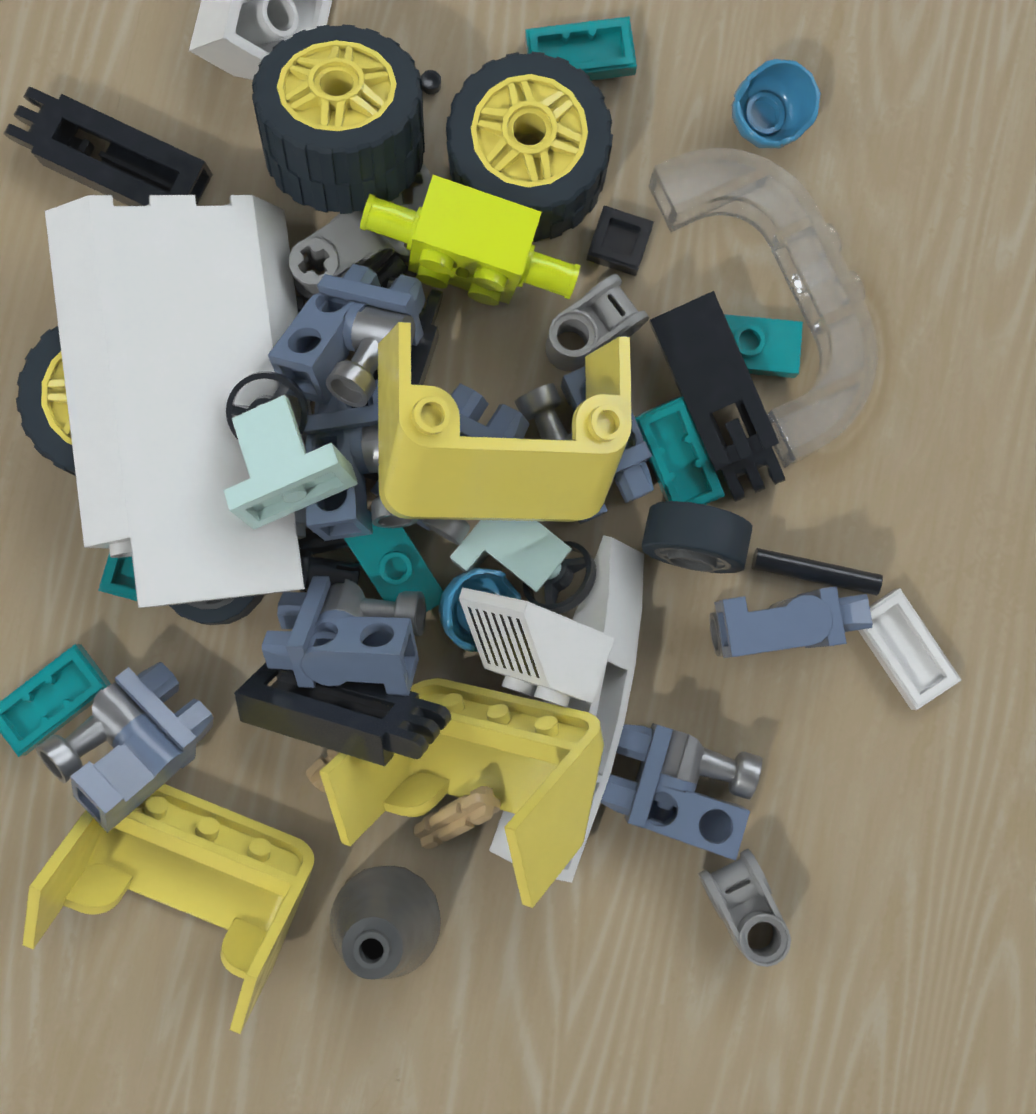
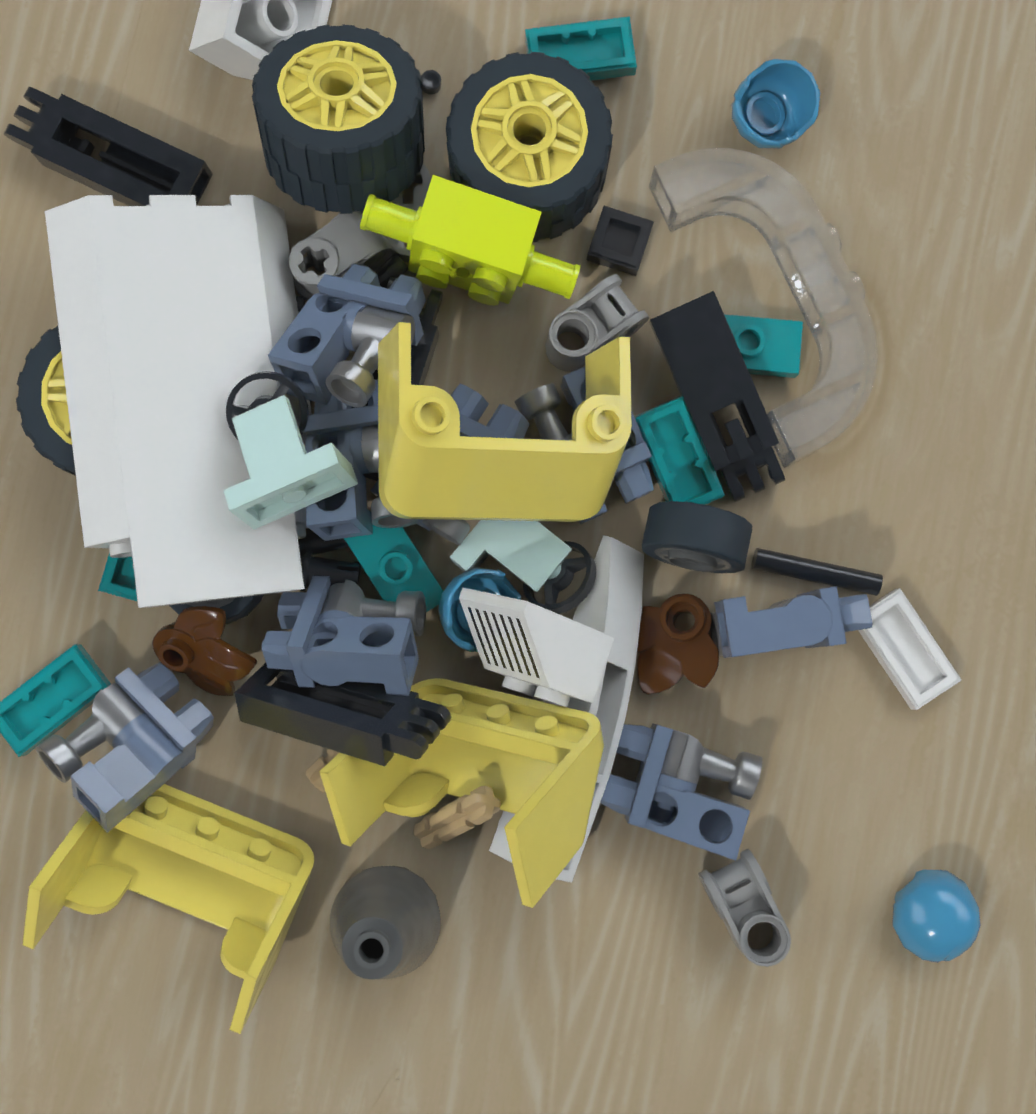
none -> reddish brown plate [152,606,257,696]
none -> reddish brown plate [637,593,719,695]
none -> dark azure hair [892,869,981,963]

